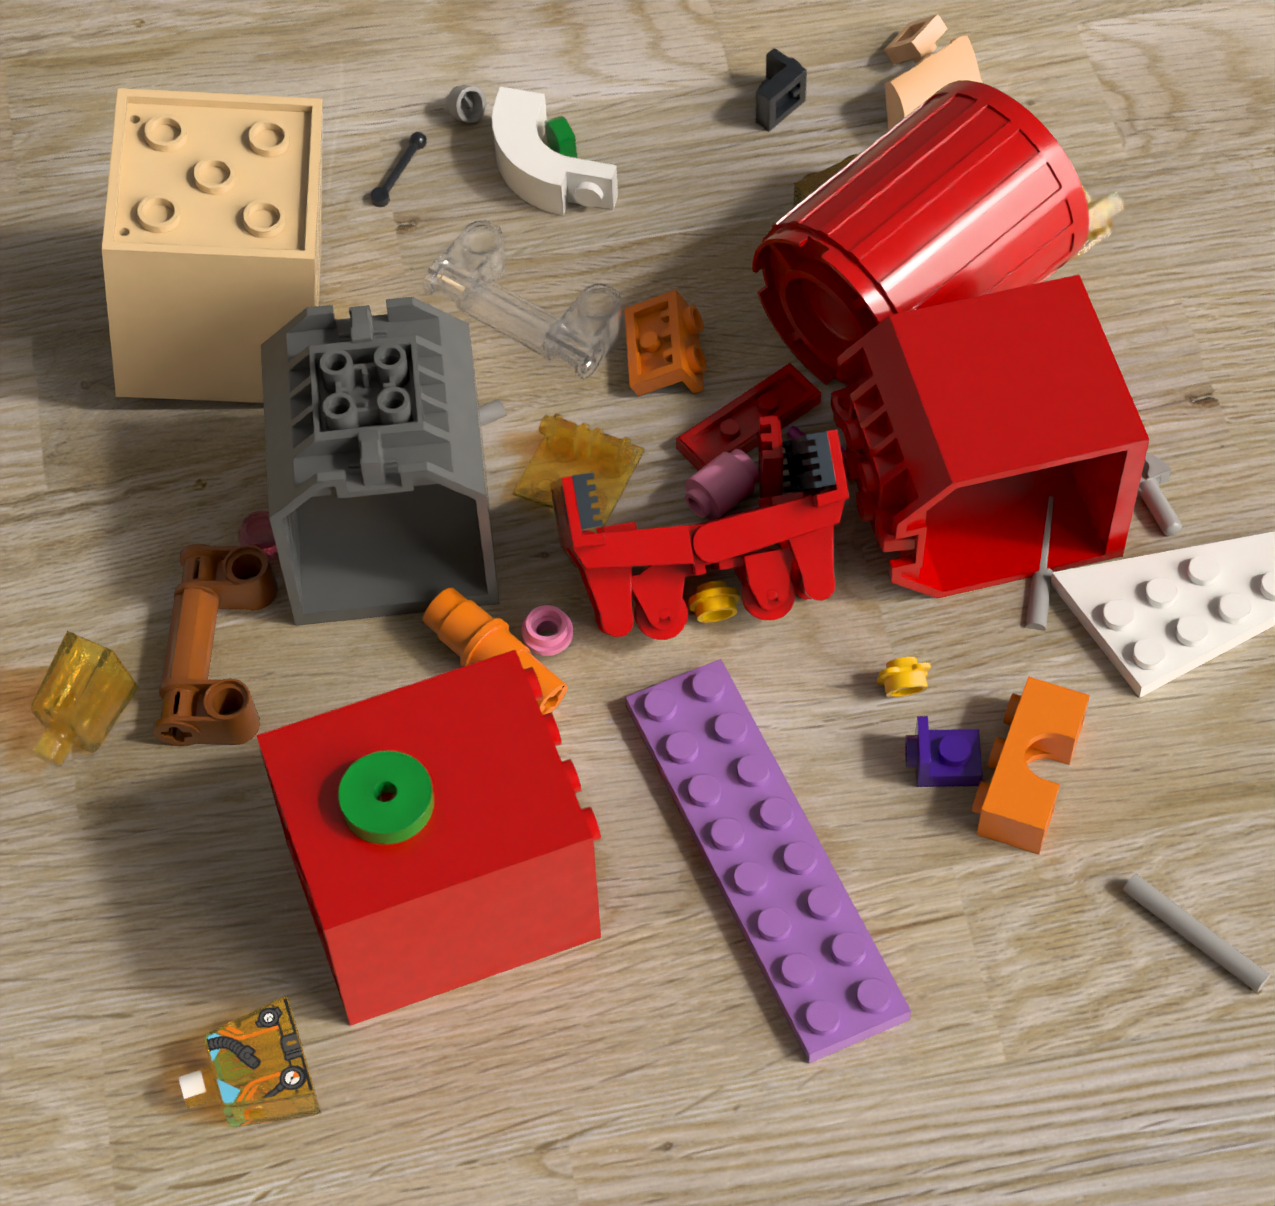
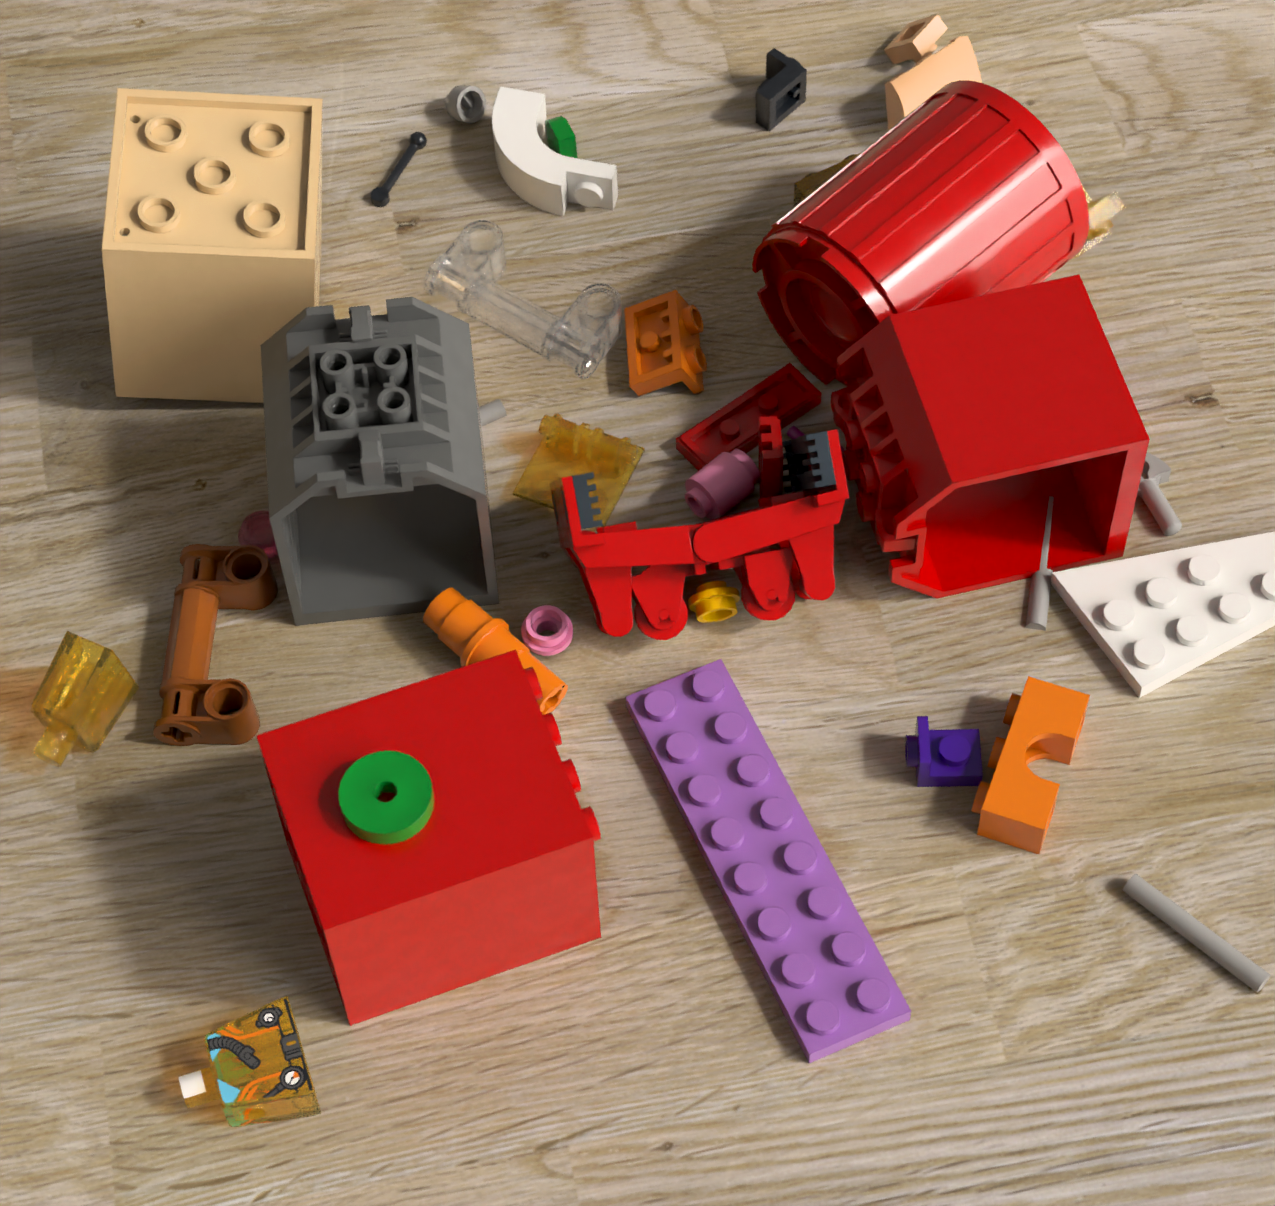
yellow plate [877,657,931,698] -> none

